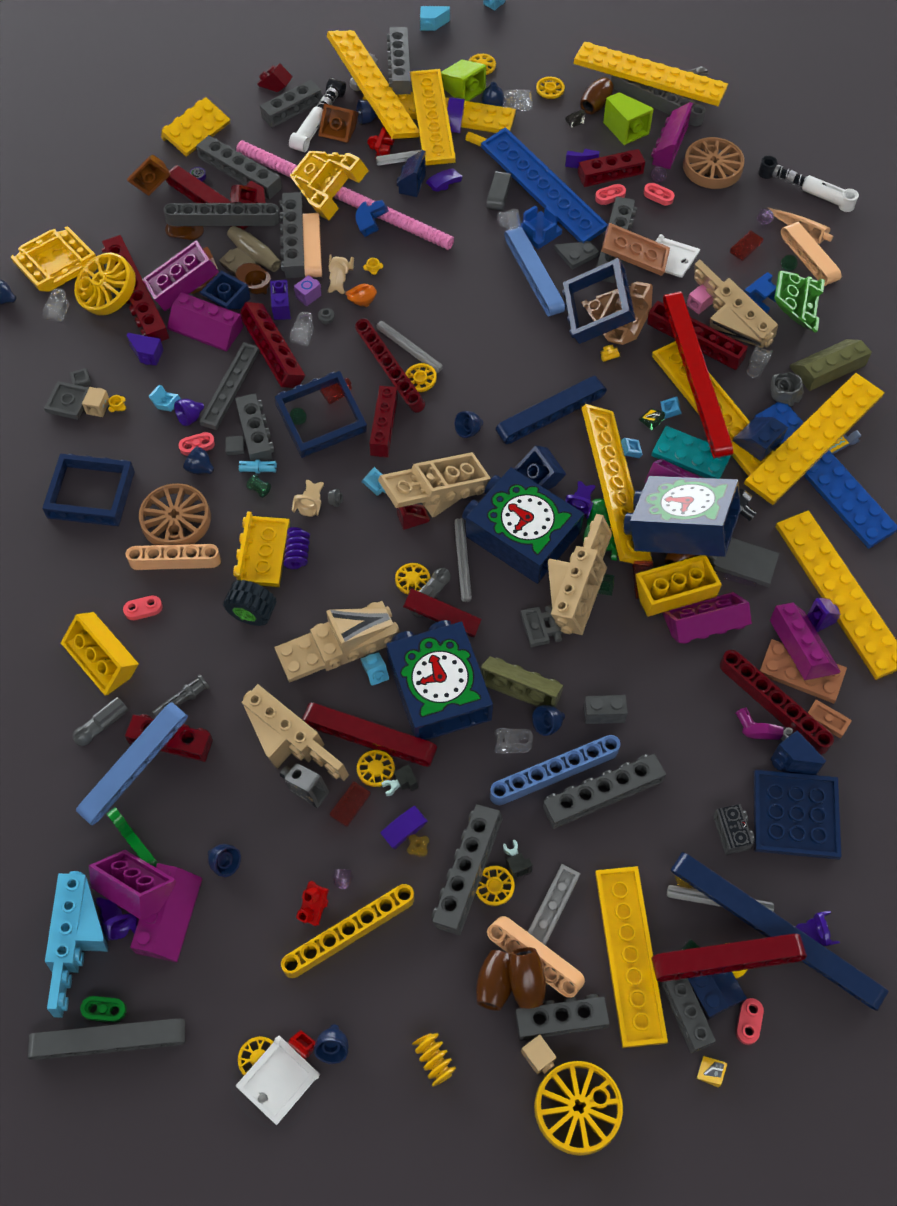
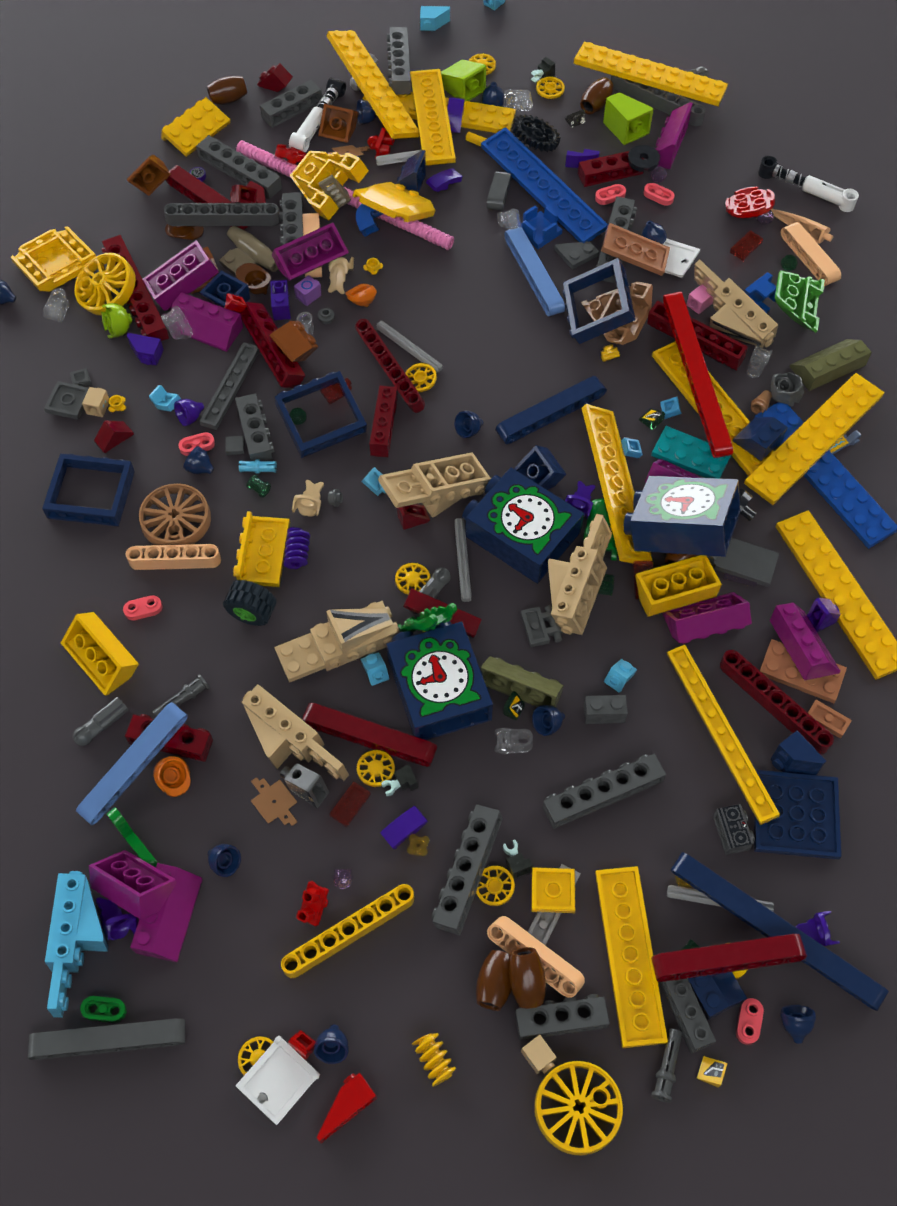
medium blue beam [490,735,620,806] -> none
medium nougat piece [683,137,744,189] -> none
magenta arm [735,707,793,741] -> none
none -> dark red slope [94,420,134,454]
none -> lime cylinder [101,303,132,339]
none -> orange hat [153,756,191,797]
none -> clear piece [161,306,192,340]
none -> reddish brown piece [207,76,247,104]
none -> red slope [225,293,247,313]
none -> medium nougat piece [251,777,297,826]
none -> dark orange slope [269,321,318,362]
none -> magenta slope [272,222,349,281]
none -> red plate [275,144,306,164]
none -> red slope [317,1073,377,1144]
none -> dark tan slope [319,175,351,208]
none -> medium nougat piece [328,145,370,156]
none -> yellow wedge [353,182,435,222]
none -> green animal [398,603,457,633]
none -> slope [503,691,525,720]
none -> black gear [511,114,561,152]
none -> pearl dark grey piece [531,57,555,83]
none -> yellow tile [531,868,575,913]
none -> medium azure bracket [604,659,637,692]
none -> black tile [628,145,660,172]
none -> dark blue helmet [642,220,667,244]
none -> dark grey pin [651,1029,683,1103]
none -> yellow plate [667,644,780,825]
none -> red tile [725,187,775,218]
none -> medium nougat cone [751,390,772,414]
none -> dark blue helmet [780,1005,816,1044]

